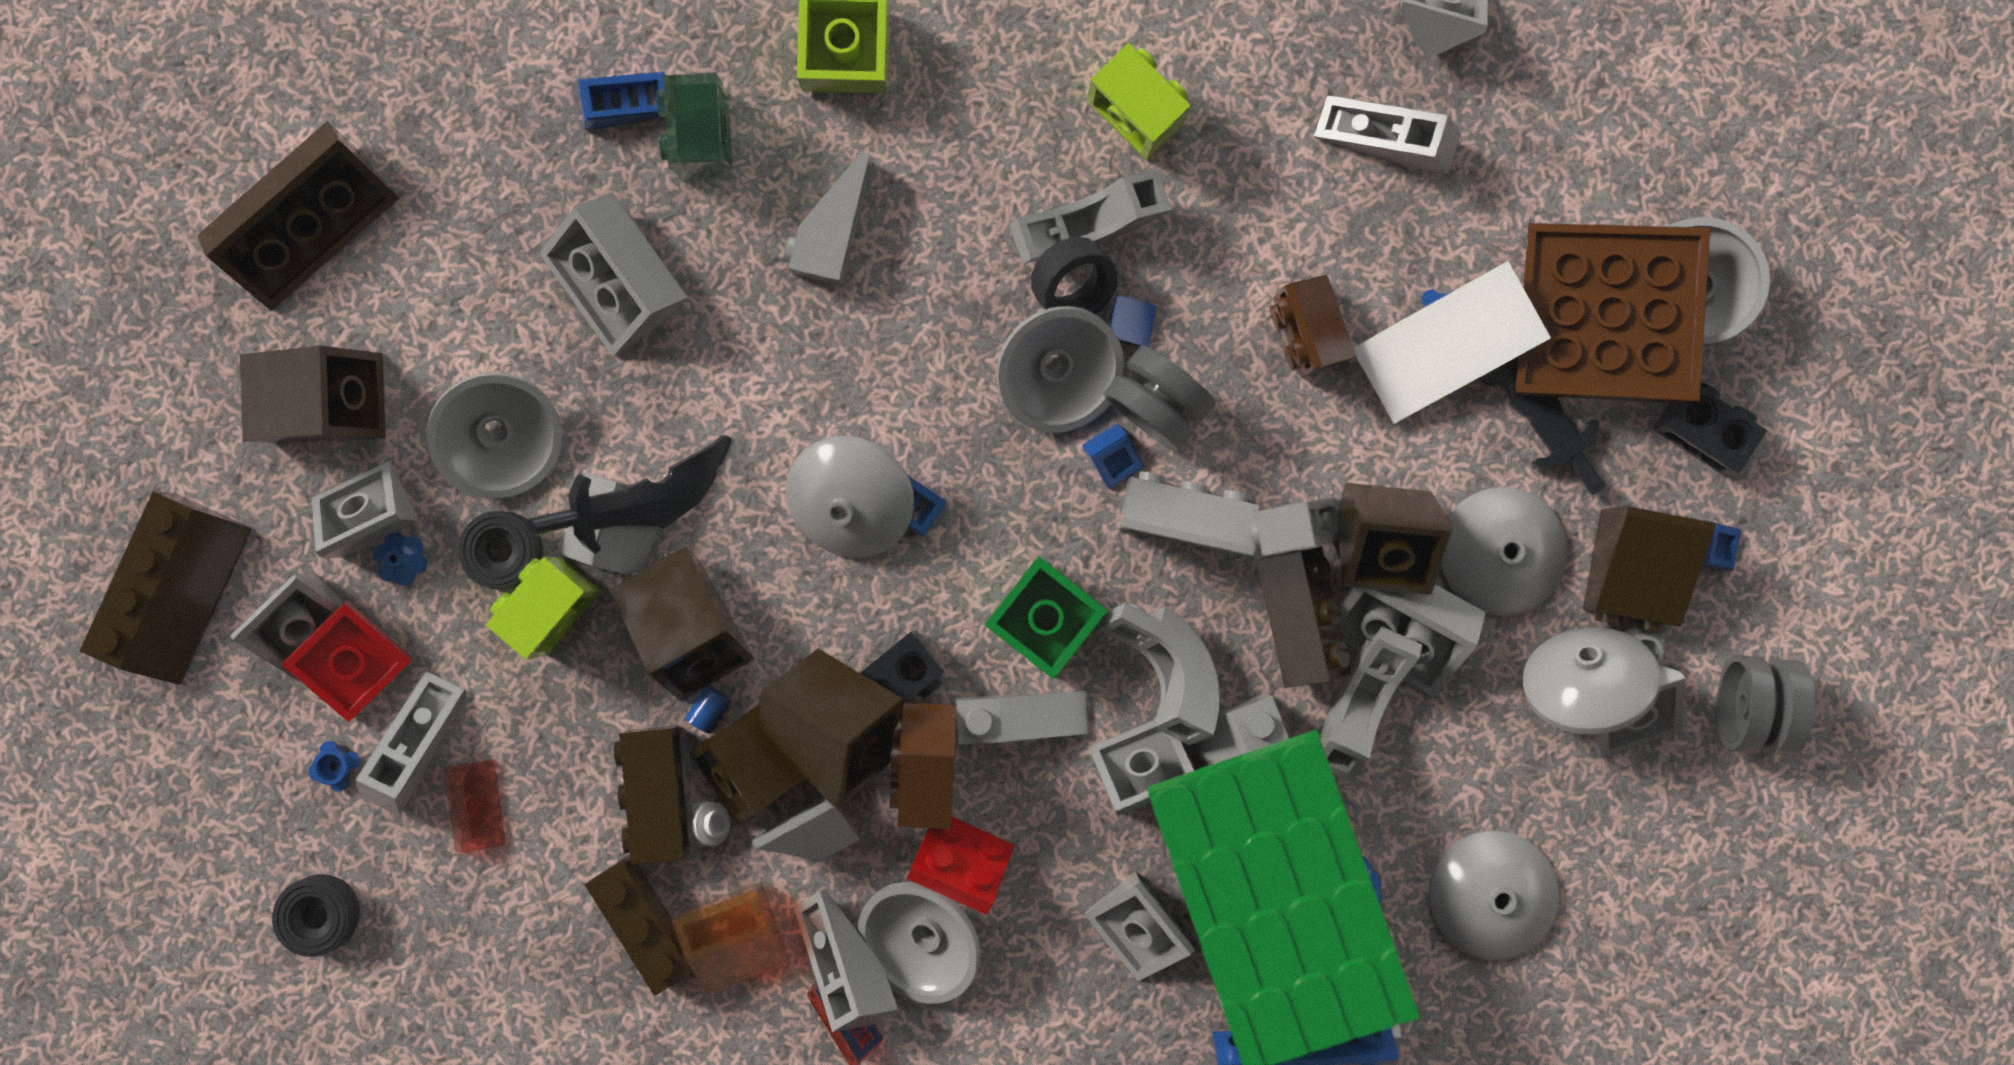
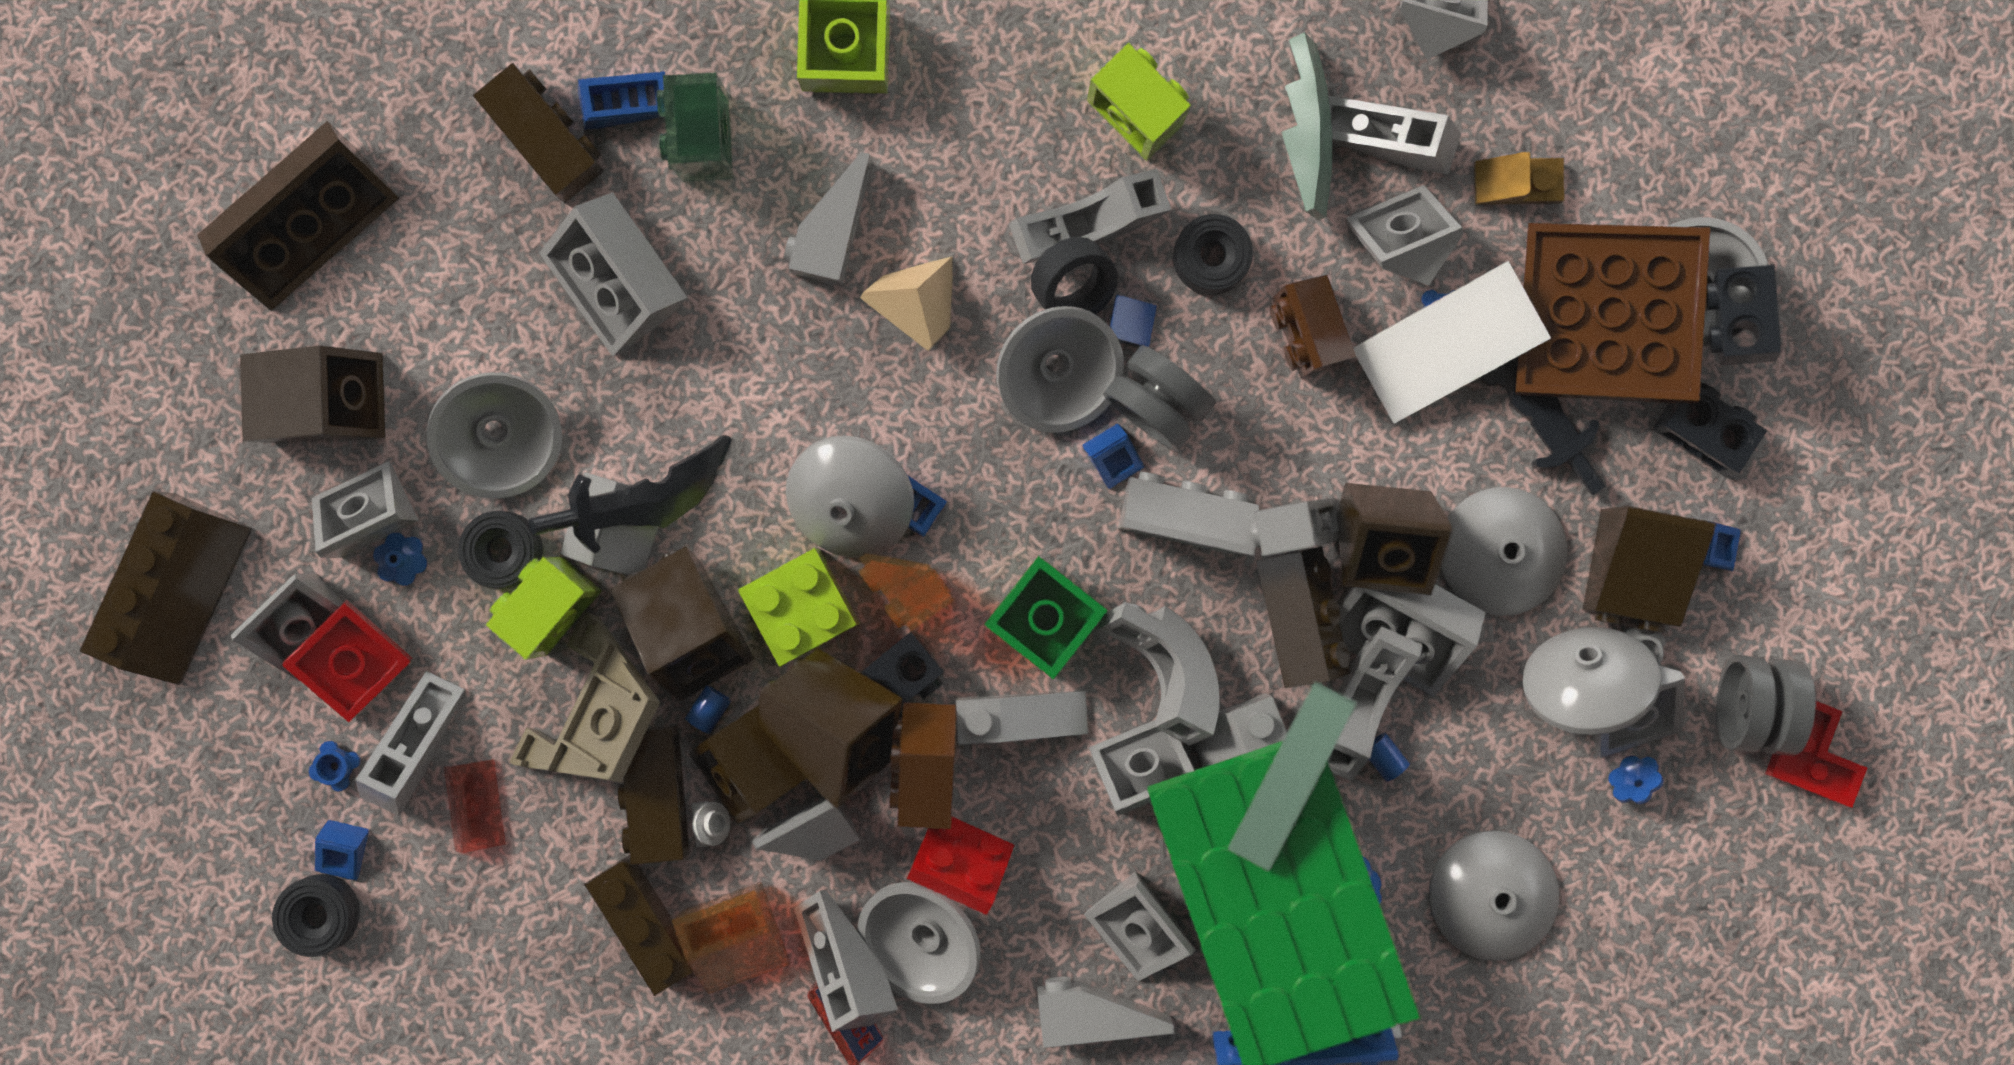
none -> blue slope [315,820,369,881]
none -> dark brown brick [472,62,604,203]
none -> dark tan wing [510,611,660,783]
none -> lime brick [738,548,860,667]
none -> clear orange slope [858,553,956,632]
none -> tan slope [860,256,953,351]
none -> light grey slope [1037,976,1174,1048]
none -> black tyre [1173,214,1253,295]
none -> sand green slope [1228,682,1356,871]
none -> slope [1281,32,1332,220]
none -> light grey slope [1346,185,1463,285]
none -> blue hinge [1369,732,1410,782]
none -> pearl gold slope [1474,152,1565,205]
none -> blue plant [1609,755,1664,804]
none -> black brick [1706,264,1782,366]
none -> red plate [1765,701,1868,808]

